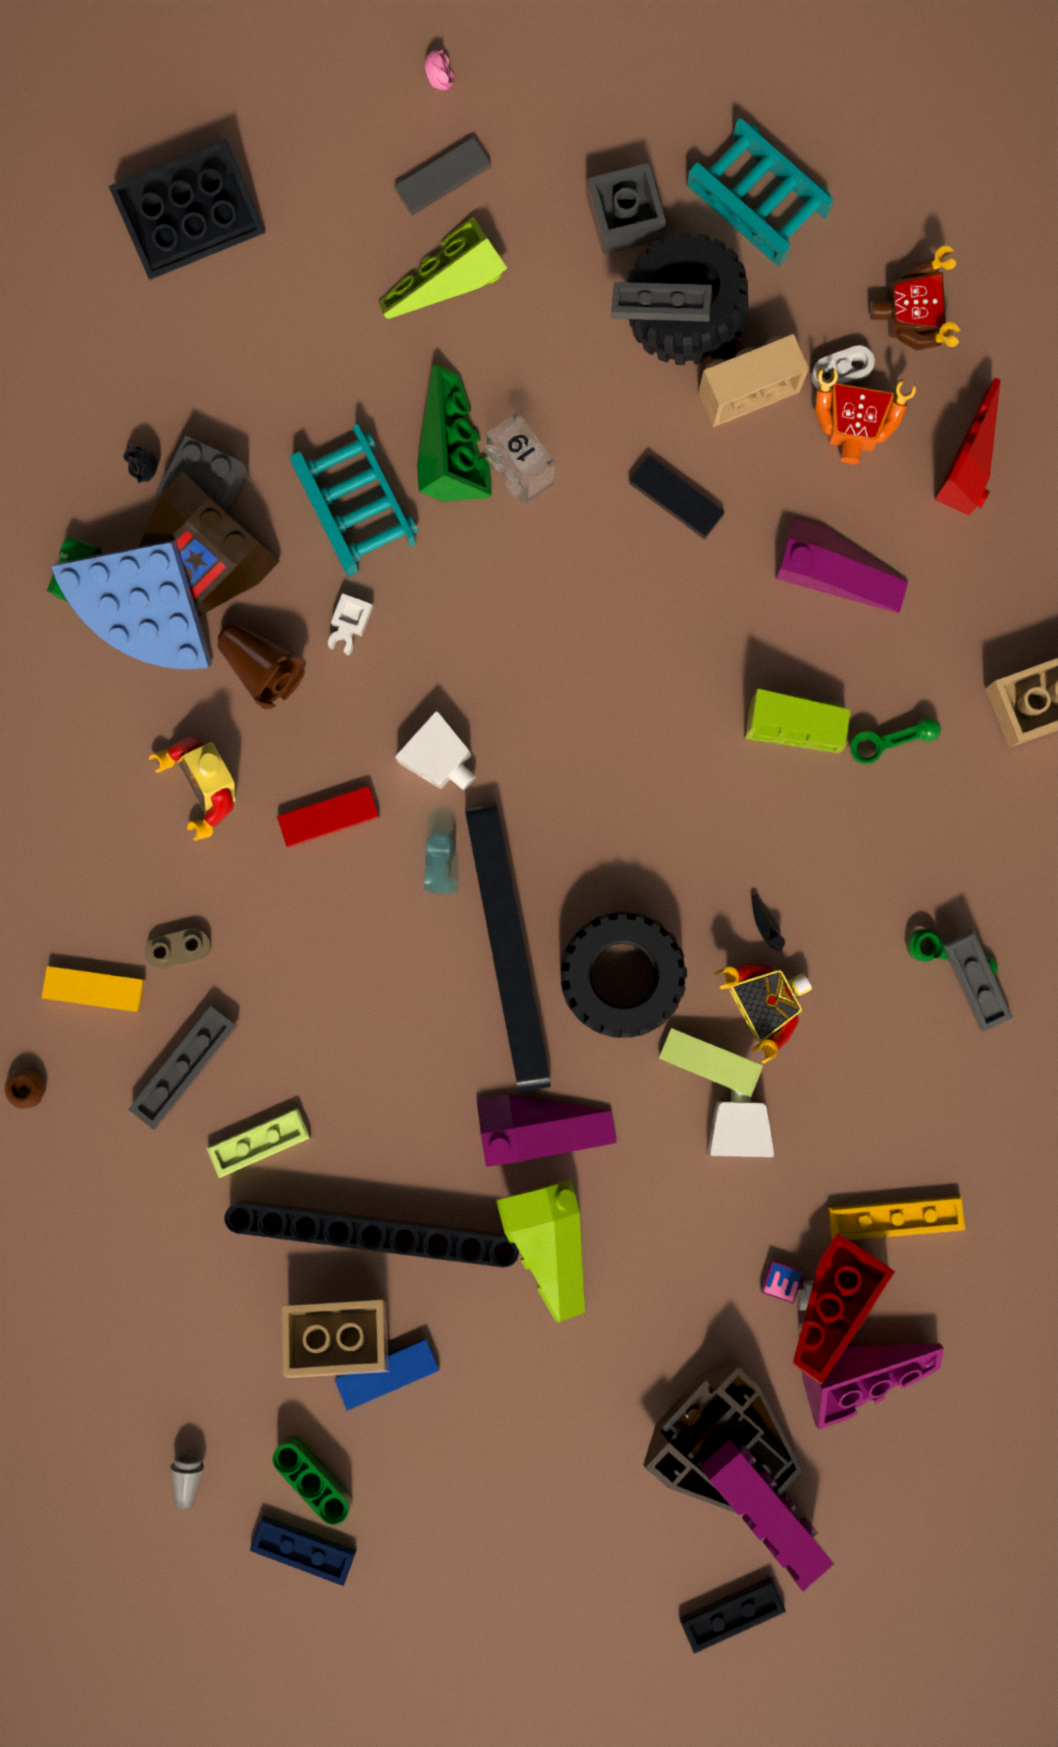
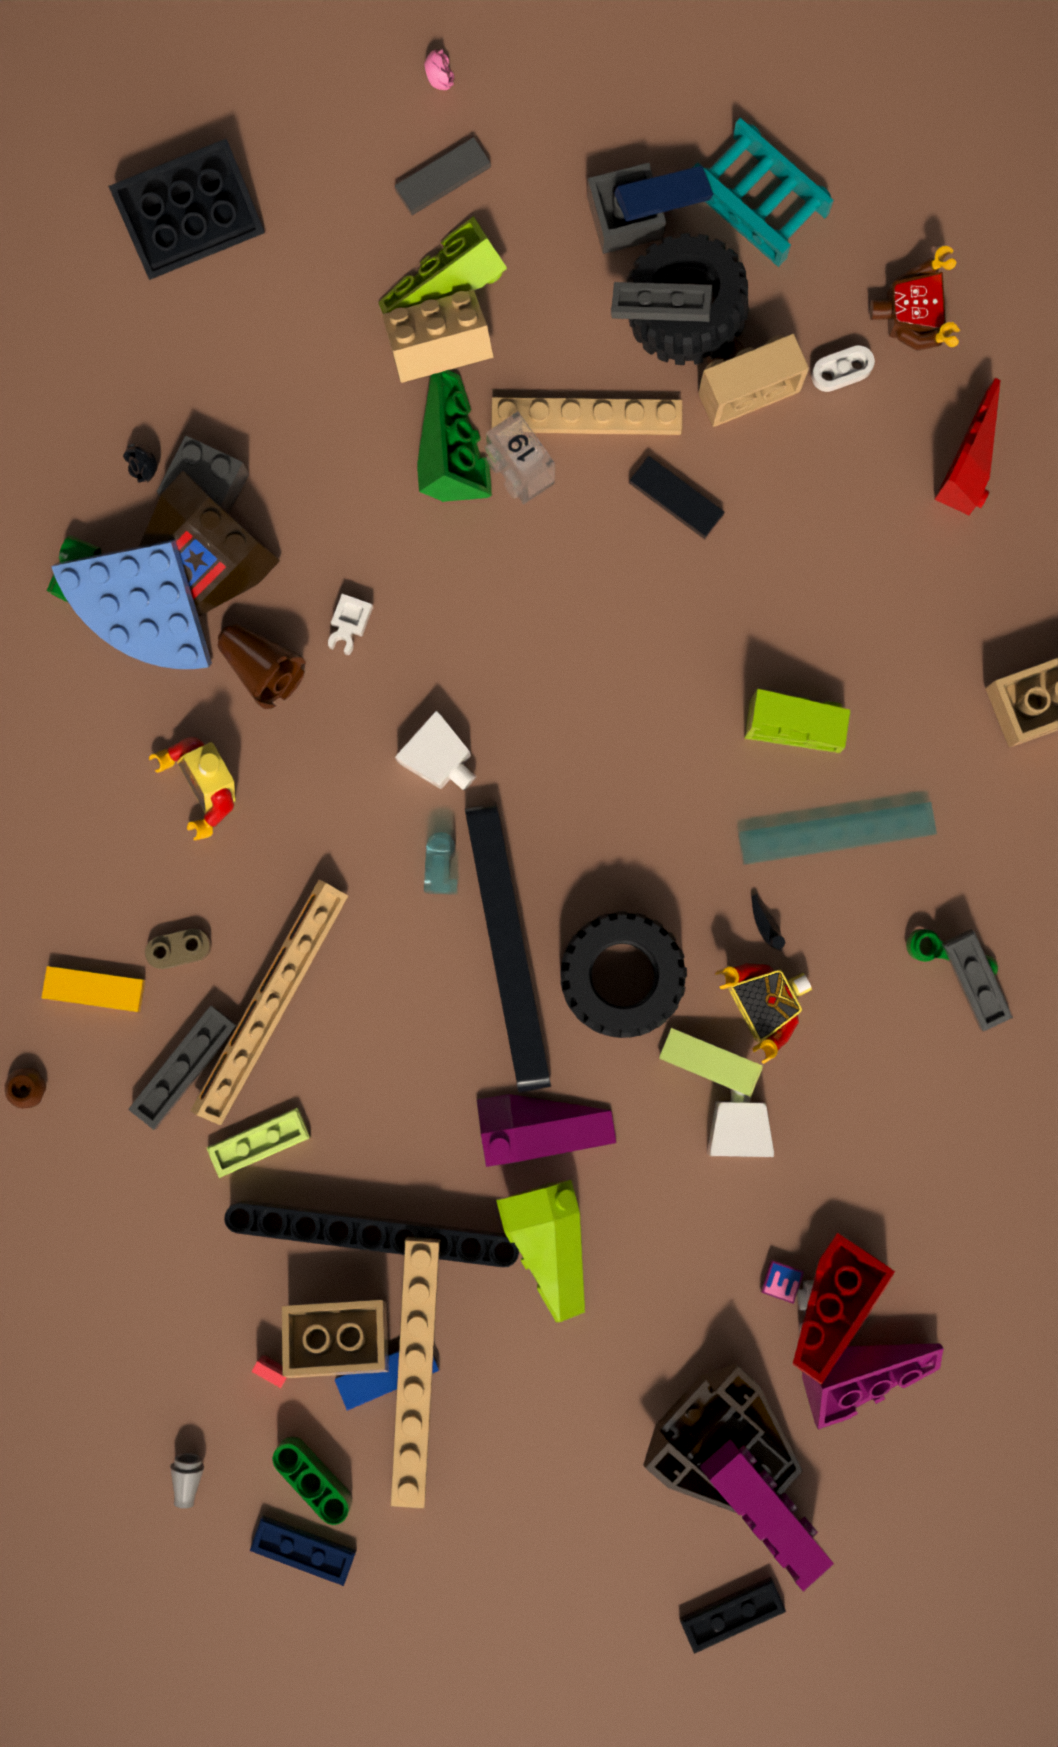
red tile [277,786,380,848] -> none
teal fence [289,424,418,577] -> none
magenta wedge [776,518,908,614] -> none
torso [815,367,916,464] -> none
yellow tile [828,1195,965,1240] -> none
green piece [850,716,941,765] -> none
none -> tan plate [190,880,348,1125]
none -> coral tile [251,1355,287,1388]
none -> tan brick [382,289,494,383]
none -> tan plate [391,1237,440,1508]
none -> tan plate [492,397,682,435]
none -> dark blue tile [614,166,714,221]
none -> clear light blue plate [738,802,937,865]

